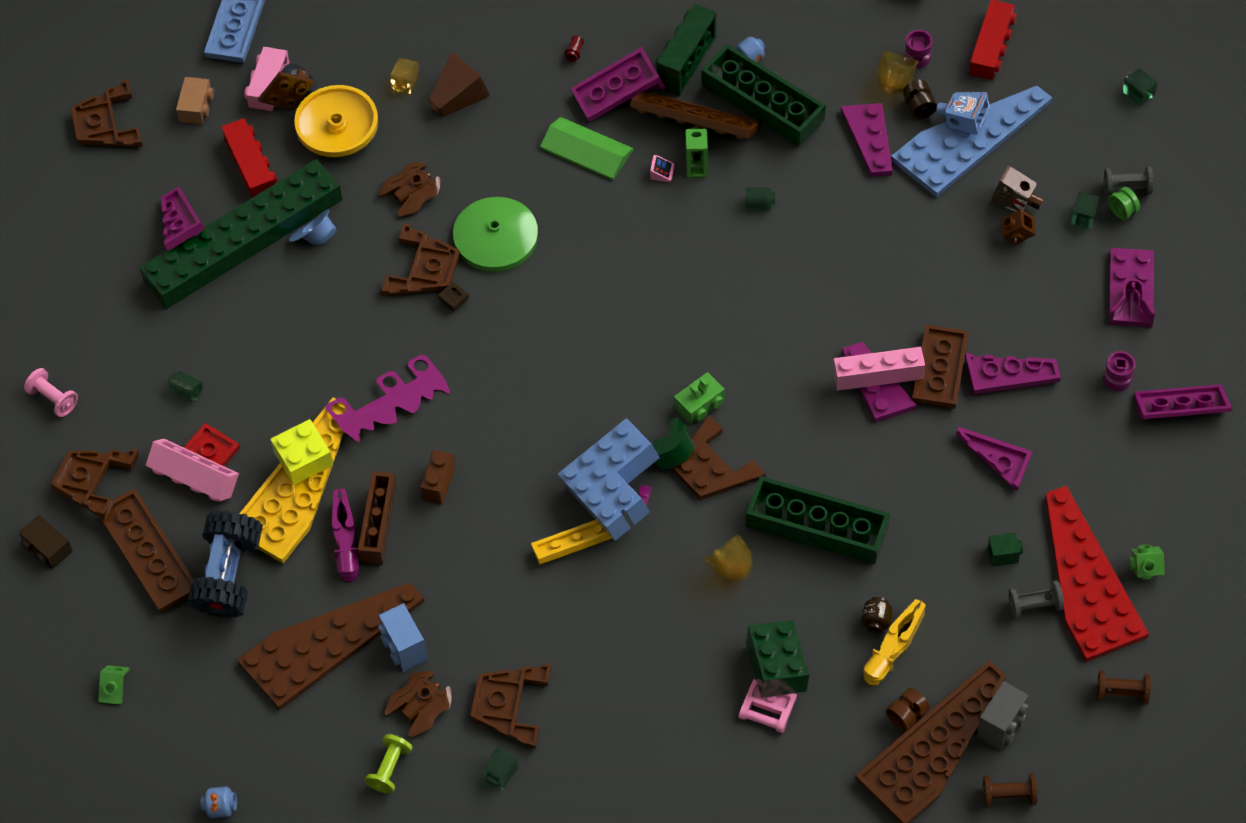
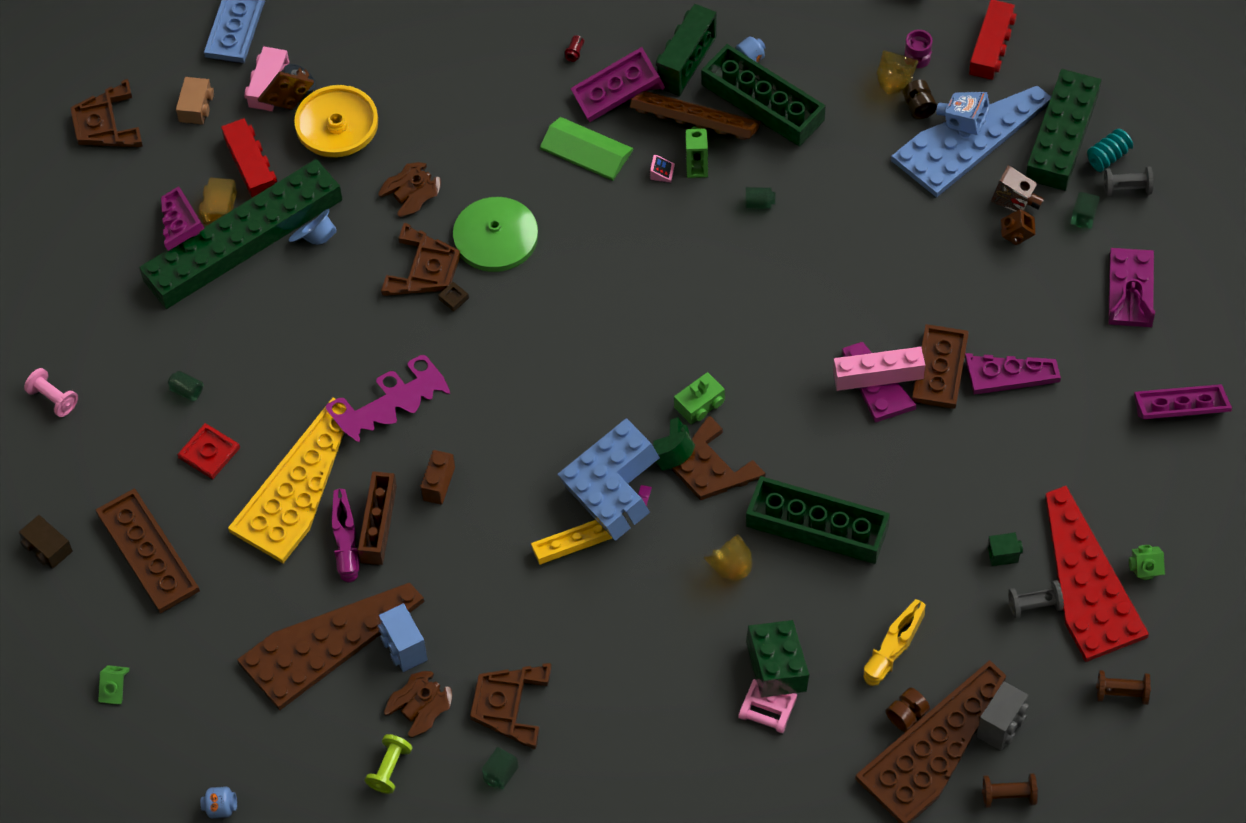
reddish brown wing [51,449,139,519] -> none
bright pink brick [145,439,239,502] -> none
black plate [187,510,263,618] -> none
neon yellow brick [271,419,333,485] -> none
clear yellow brick [390,57,420,94] -> none
reddish brown slope [429,53,490,116] -> none
magenta wing [841,103,893,177] -> none
dark brown head [861,597,893,633] -> none
magenta wing [956,427,1033,491] -> none
magenta wheel [1103,351,1136,391] -> none
bright green wheel [1108,187,1141,221] -> none
clear green brick [1123,68,1158,106] -> none
none -> clear yellow brick [199,178,237,224]
none -> dark green brick [1026,69,1102,191]
none -> teal piece [1087,129,1133,173]

